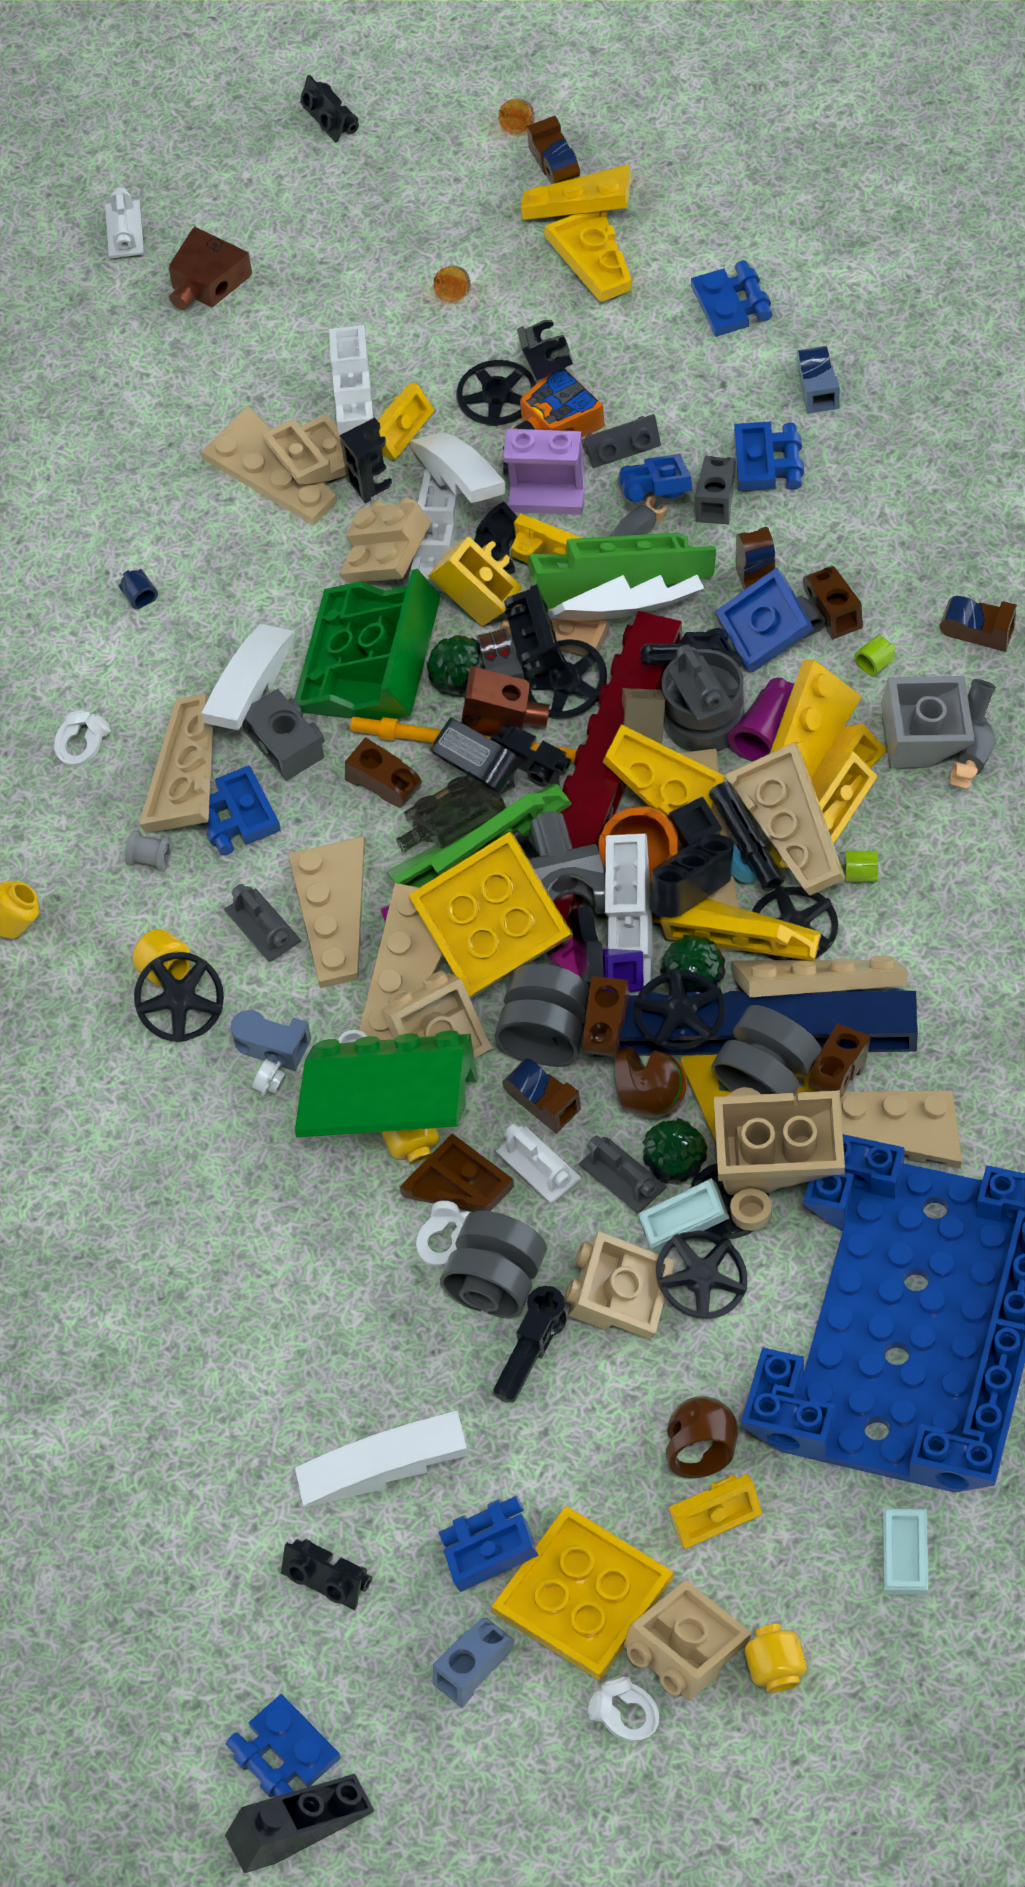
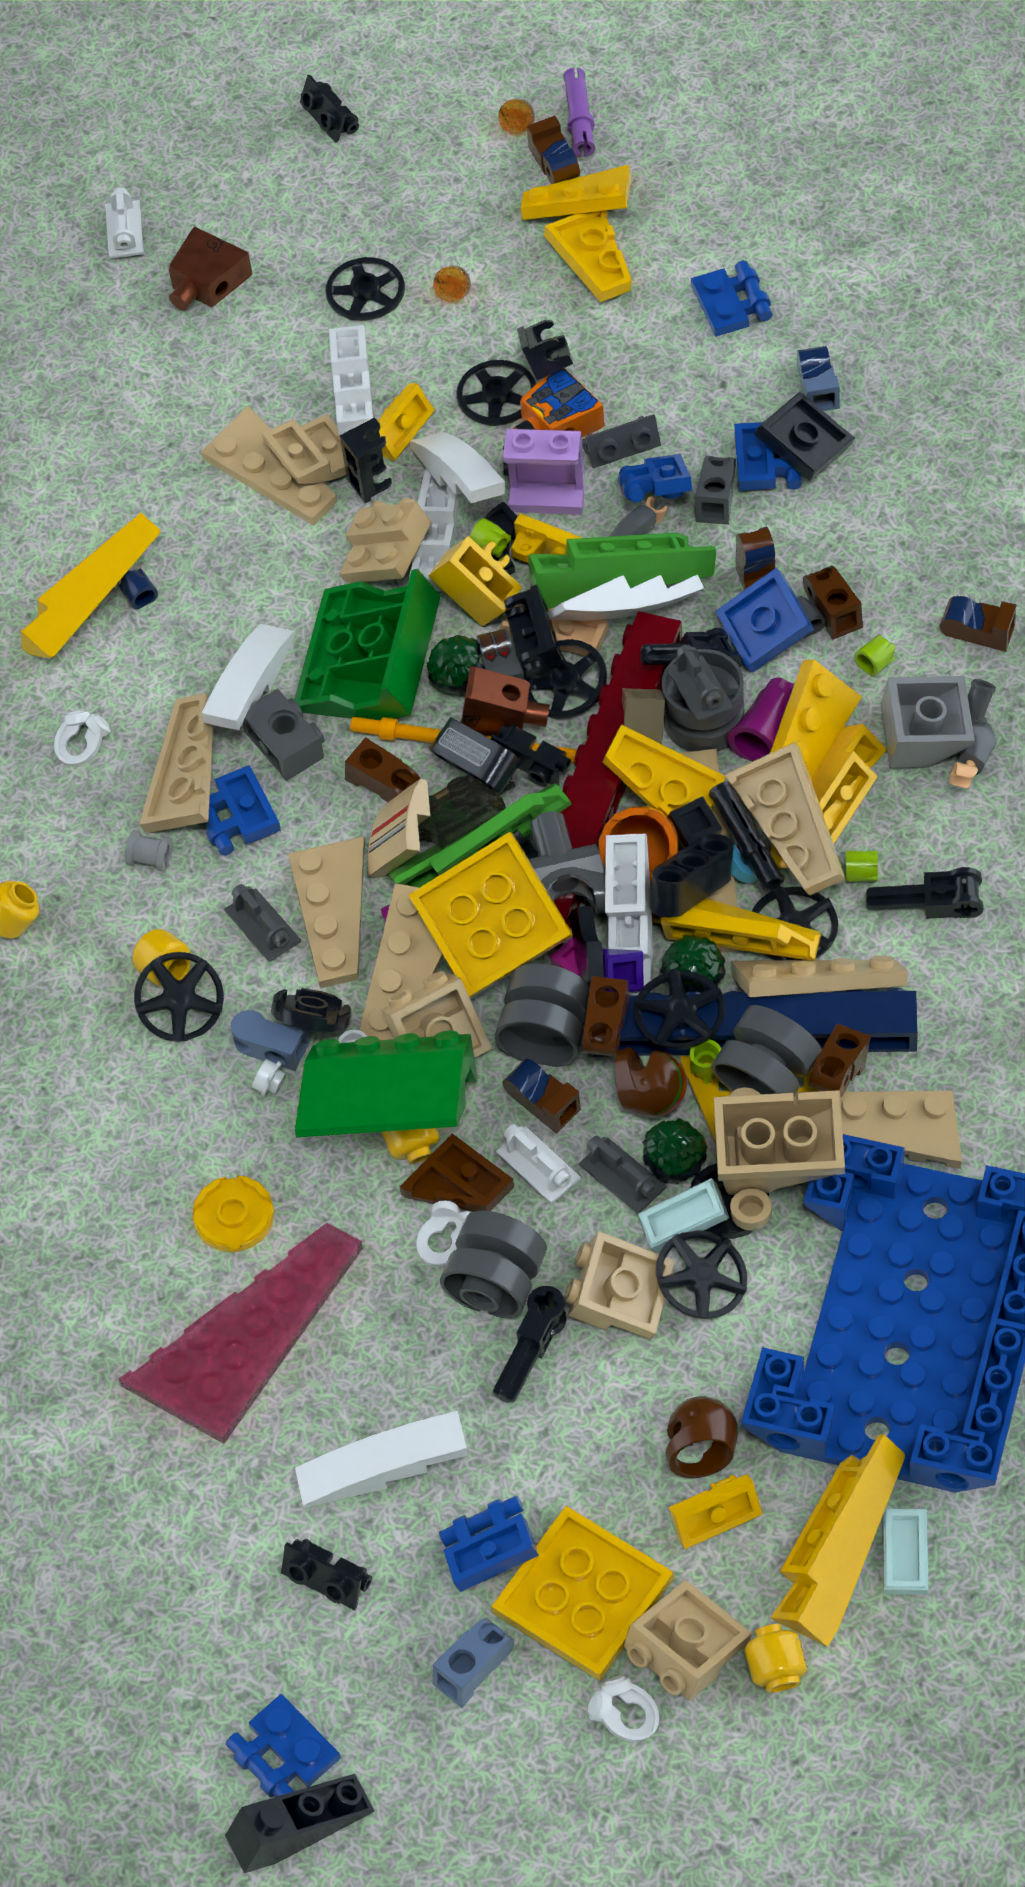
none -> yellow wedge [21,513,161,658]
none -> clear pink wing [118,1223,363,1444]
none -> yellow tile [193,1175,275,1252]
none -> black tile [271,988,351,1032]
none -> black wheel [325,257,405,321]
none -> tan slope [367,779,430,878]
none -> lime hose [470,518,511,558]
none -> medium lavender pin [563,67,595,157]
none -> lime hose [690,1040,721,1084]
none -> black tile [754,392,855,482]
none -> yellow wedge [771,1434,905,1647]
none -> black connector [866,867,984,919]

